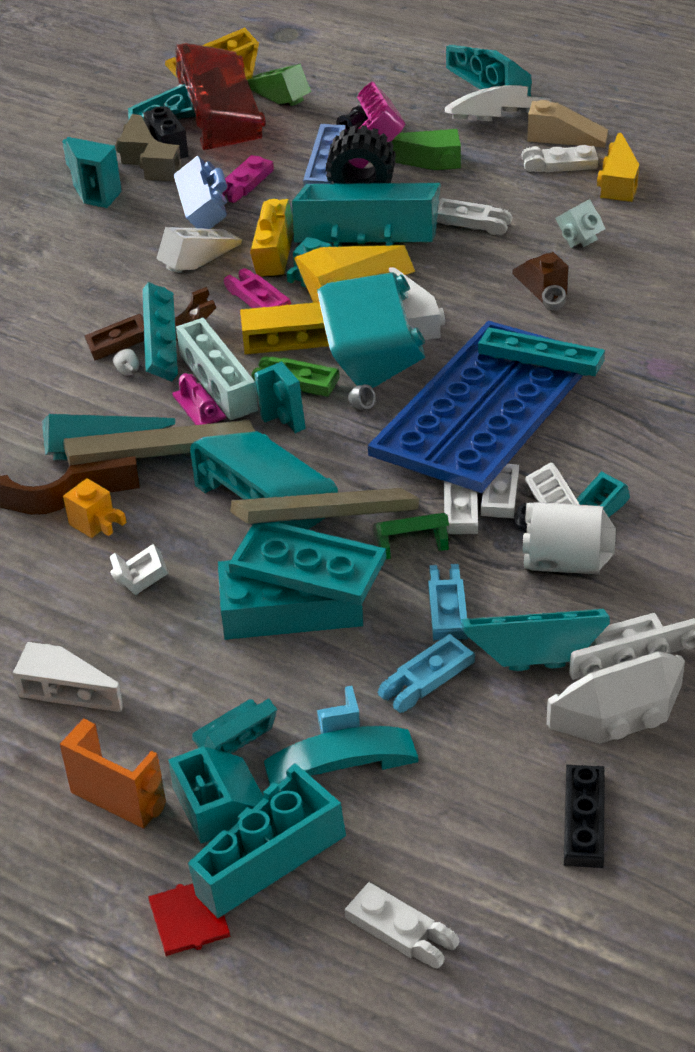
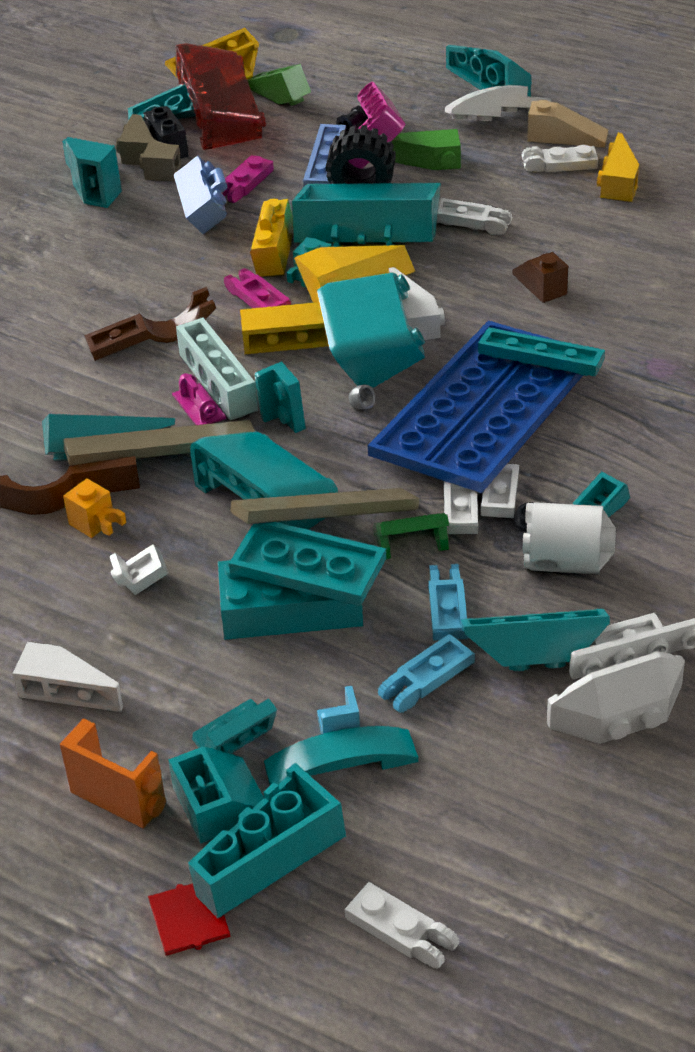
white hinge [113,349,140,376] -> none
teal plate [142,282,178,382] -> none
white slope [156,227,242,273] -> none
bright green hinge [251,356,340,397] -> none
white slope [525,463,580,505] -> none
light grey hinge [542,285,566,311] -> none
light aqua brick [555,199,606,248] -> none
black tile [564,764,605,868] -> none

